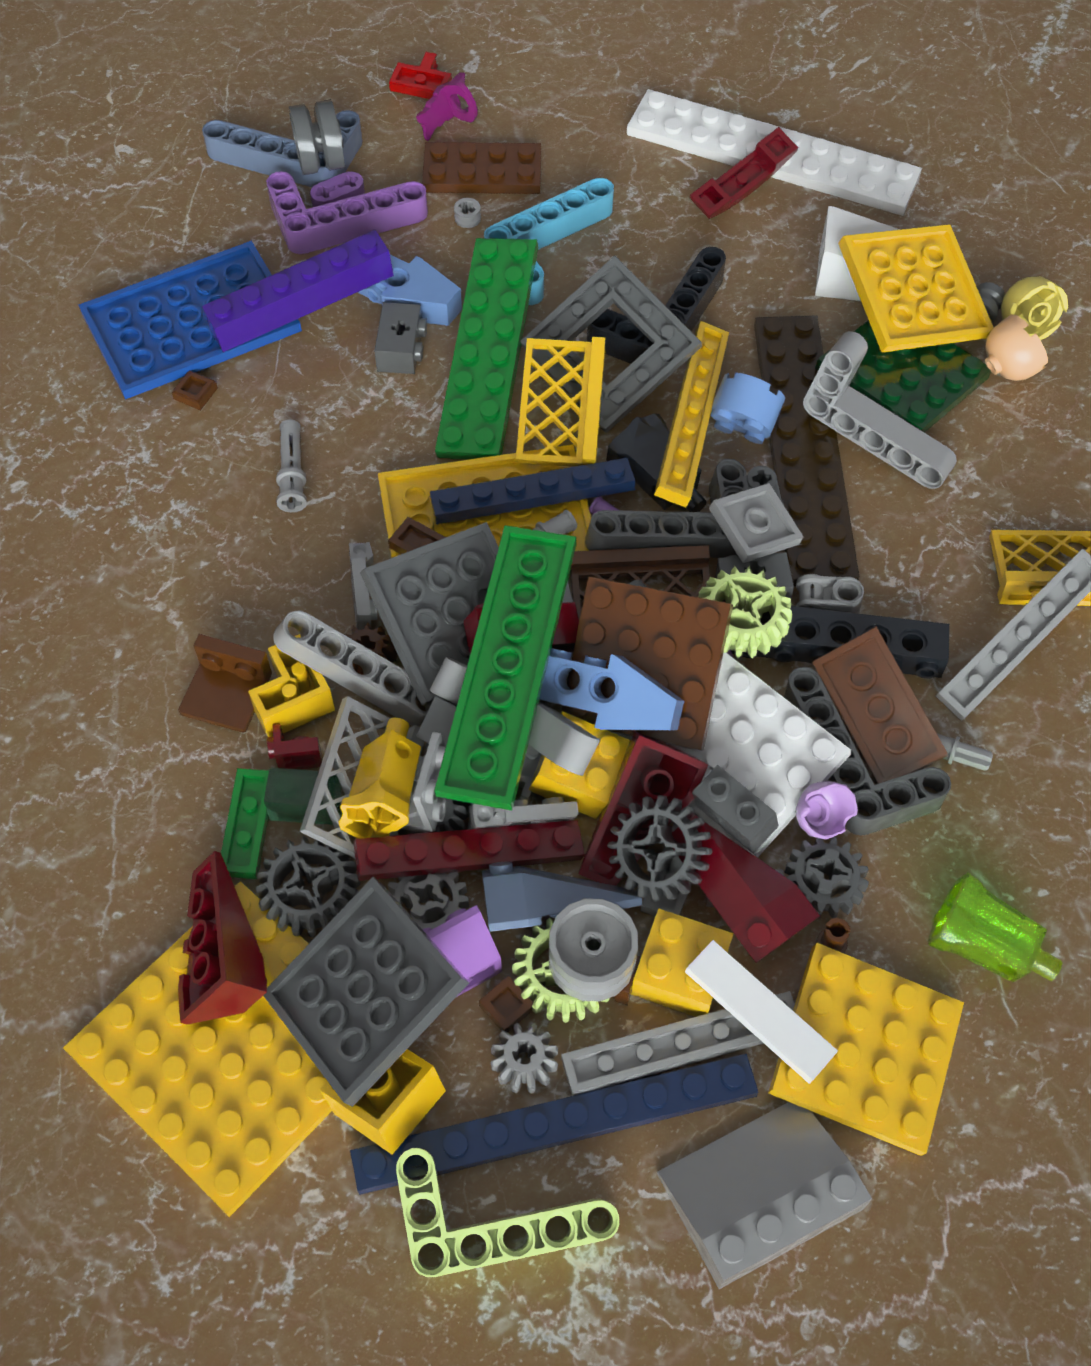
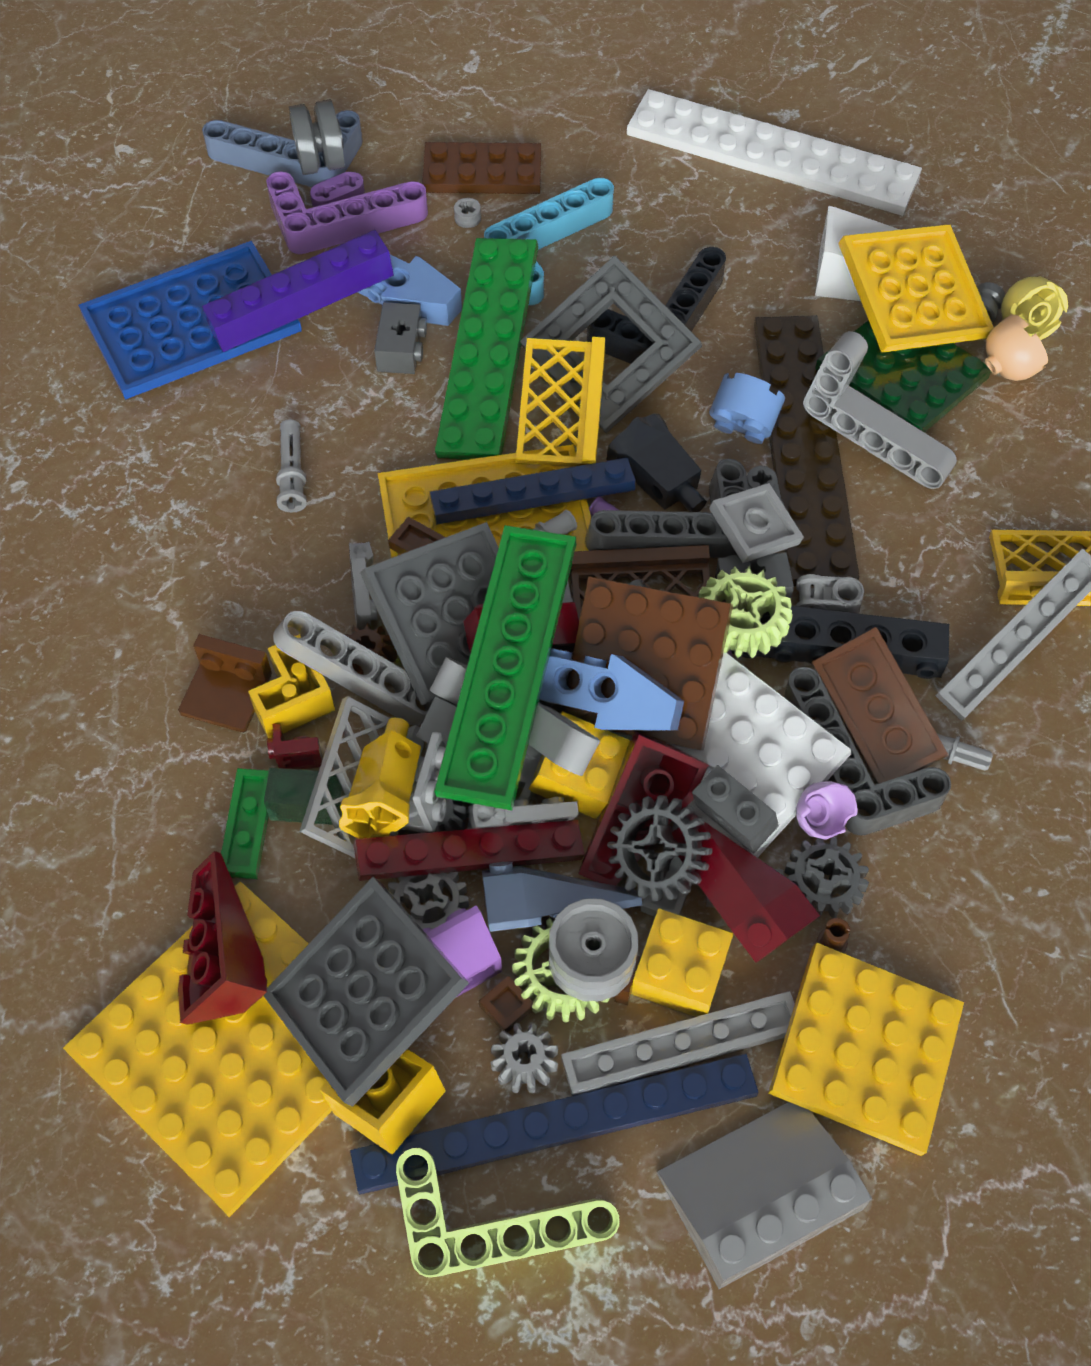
reddish brown tile [172,371,218,411] -> none
dark grey gear [256,835,361,939] -> none
red hinge [389,52,452,99] -> none
magenta hair [416,72,478,141] -> none
yellow plate [654,321,729,508] -> none
white tile [685,940,838,1084] -> none
dark red slope [689,127,799,219] -> none
clear neon green piece [928,872,1063,982] -> none

